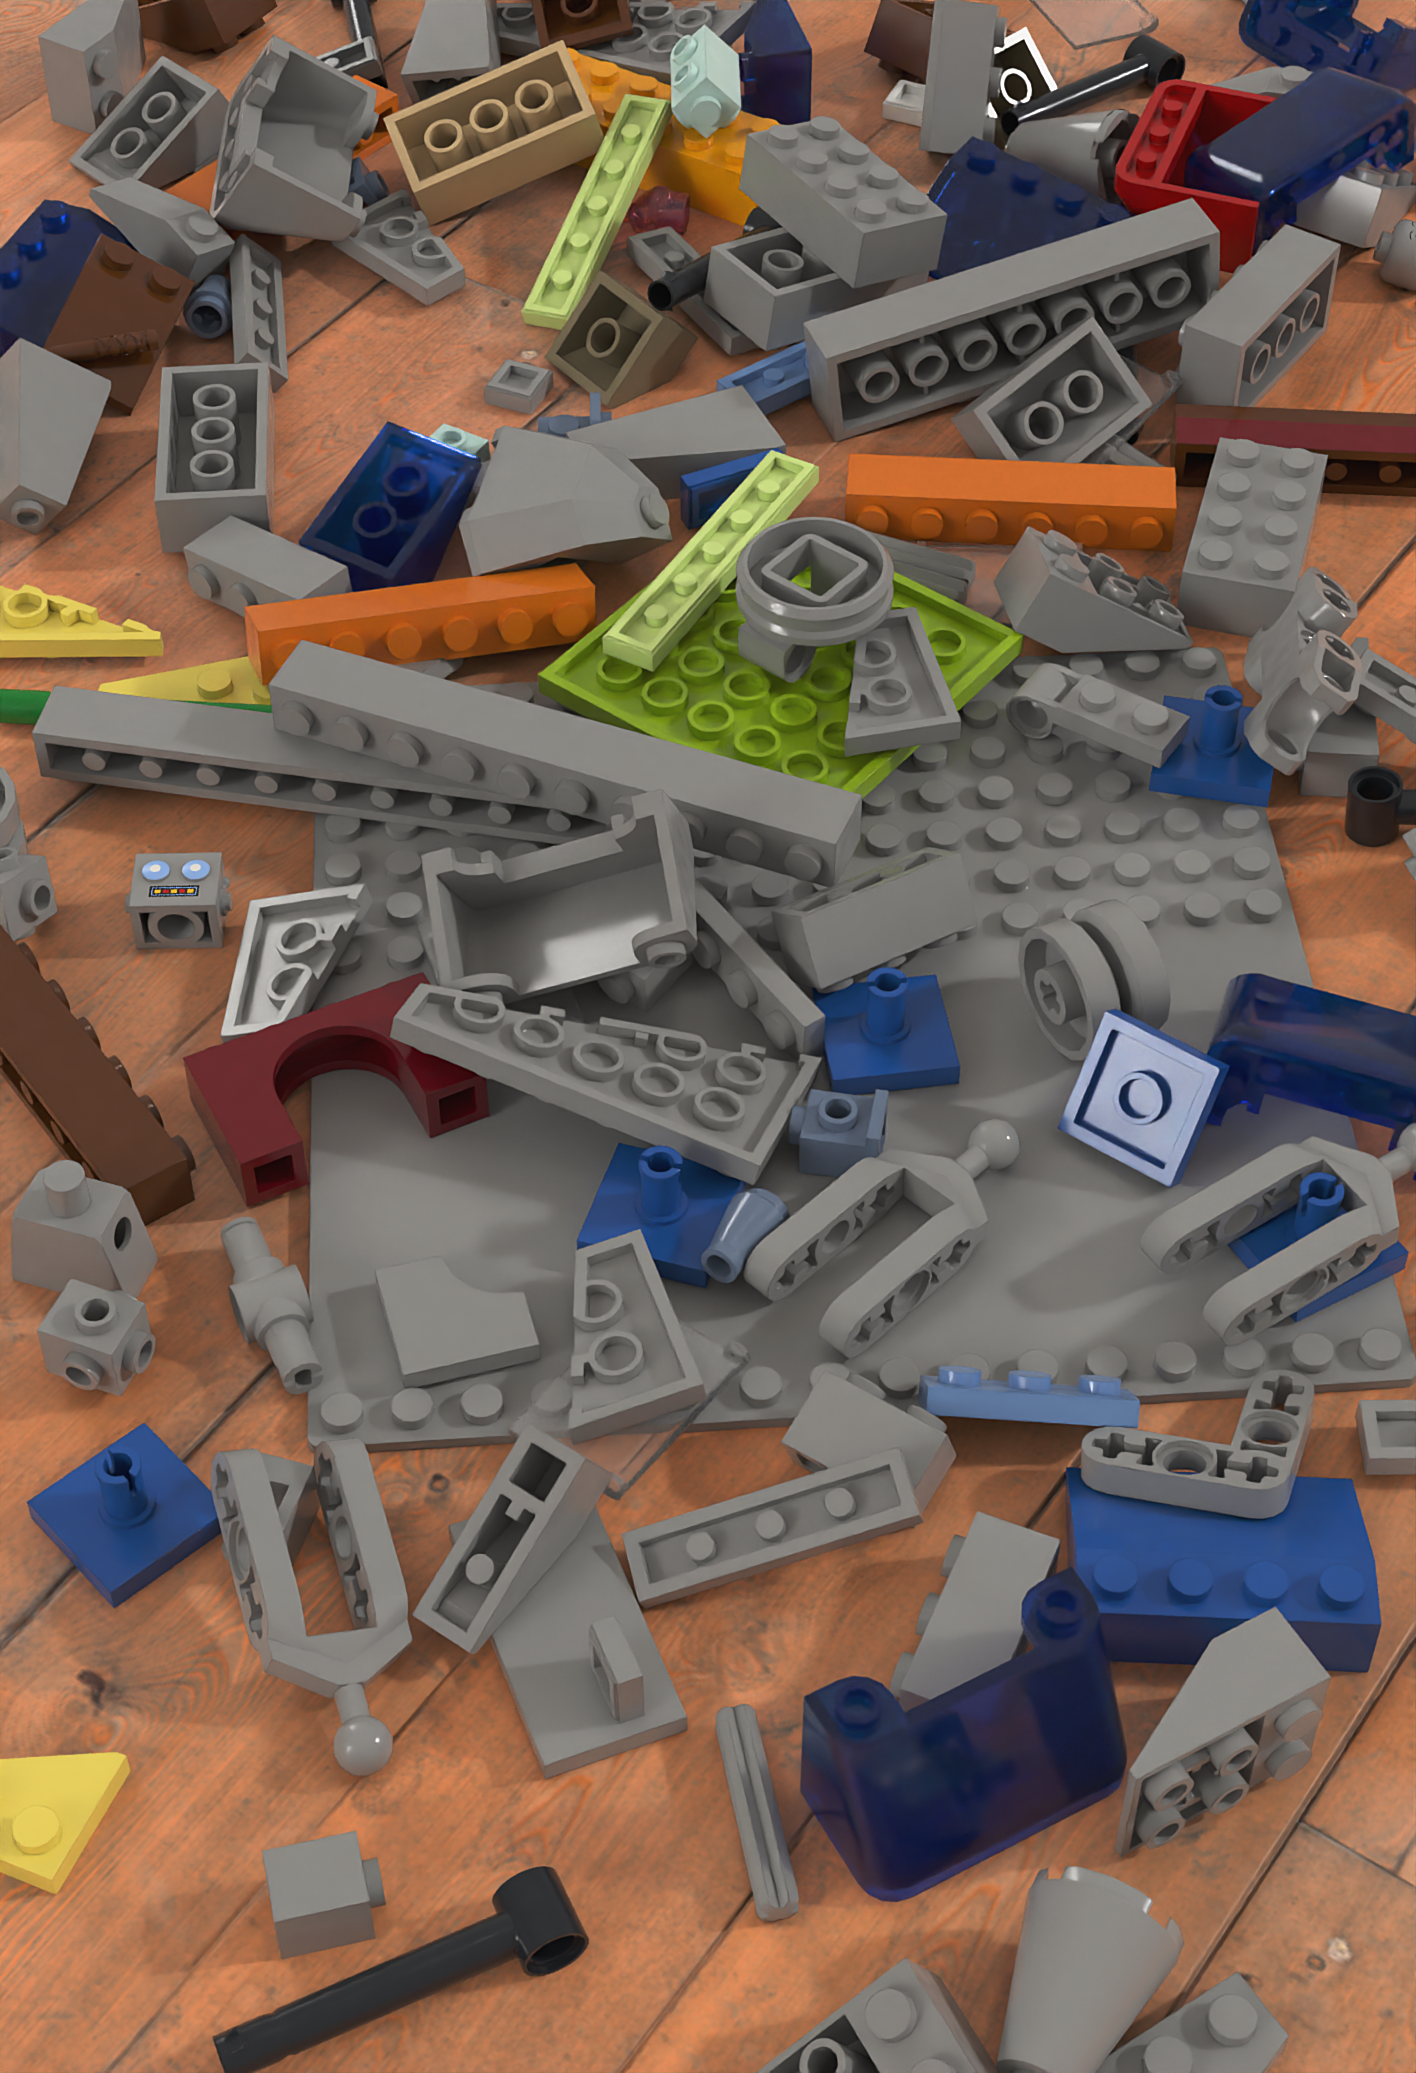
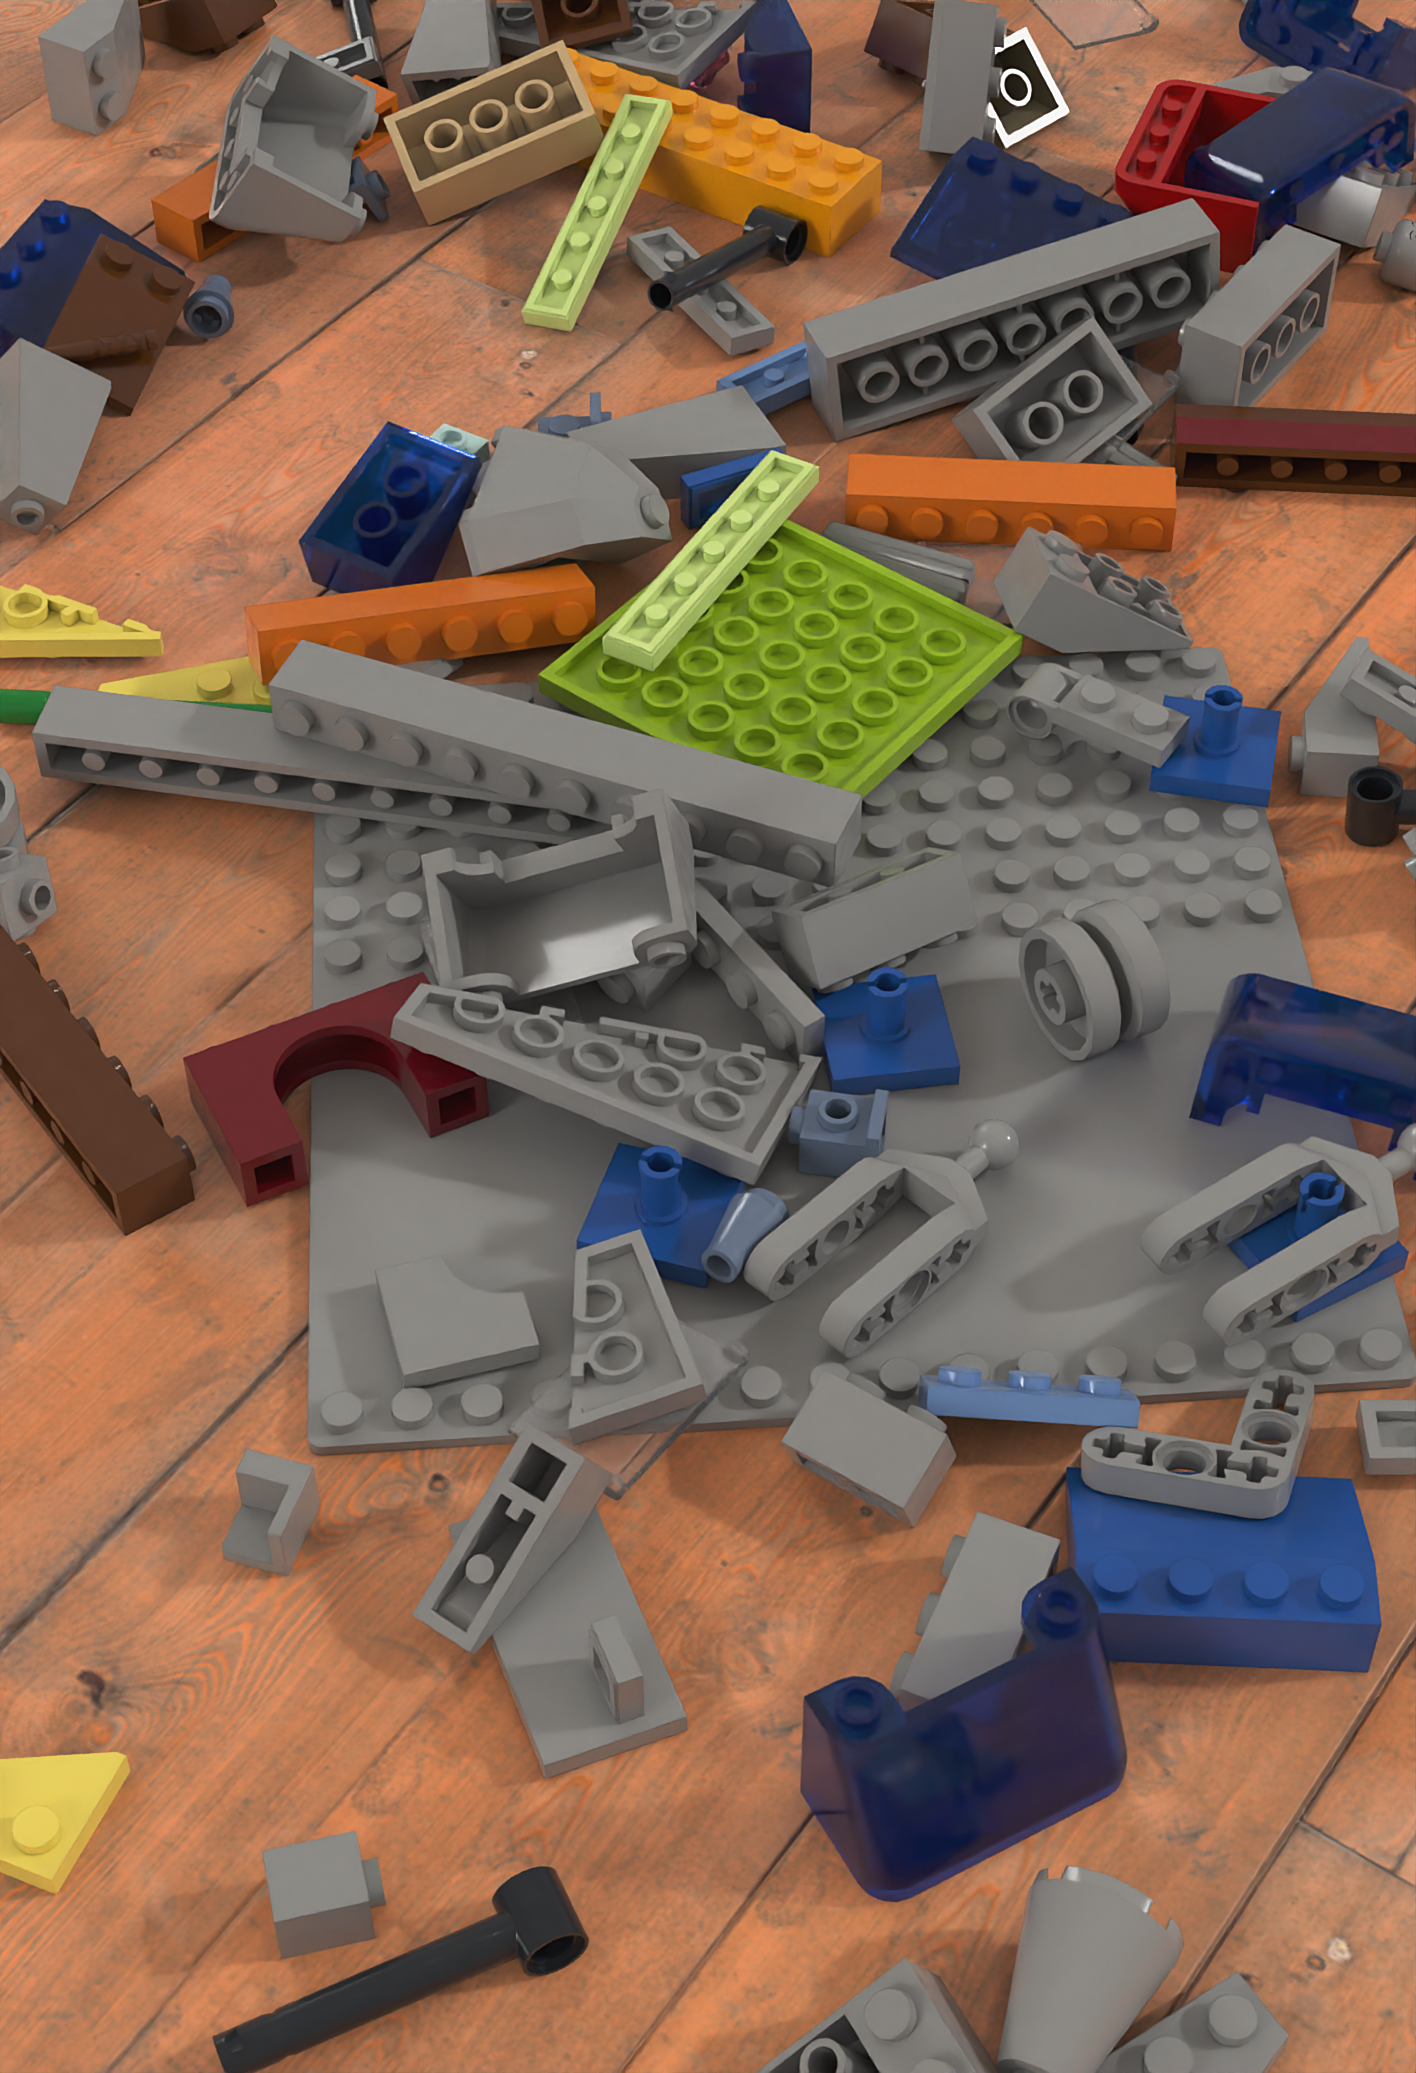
light grey torso [11,1160,158,1299] -> none
blue tile [27,1423,222,1609] -> none
light grey brick [37,1279,156,1397] -> none
light grey slope [69,55,229,188] -> none
light grey slope [89,177,235,296] -> none
light grey head [125,852,233,949] -> none
light grey brick [154,362,275,553] -> none
light grey brick [183,515,353,617] -> none
light grey piece [211,1438,413,1777] -> none
light grey wing [220,883,374,1043] -> none
light grey pin [221,1217,323,1394] -> none
light grey plate [230,233,288,393] -> none
light grey wing [331,188,465,306] -> none
light grey tile [484,359,554,415] -> none
dark tan slope [544,270,698,409] -> none
clear pink piece [622,185,690,235] -> none
light grey plate [622,1446,924,1609] -> none
light aqua brick [670,24,741,139] -> none
light grey brick [703,227,929,351] -> none
light grey axle [715,1704,799,1922] -> none
light grey piece [736,517,894,683] -> none
light grey brick [739,116,948,289] -> none
light grey wing [844,607,961,757] -> none
white tile [882,79,926,127] -> none
black piece [1001,34,1186,137] -> none
light grey cone [1007,109,1140,209] -> none
tile [1057,1008,1230,1187] -> none
light grey slope [1115,1606,1331,1857] -> none
light grey brick [1177,437,1328,637] -> none
light grey piece [1243,567,1362,775] -> none

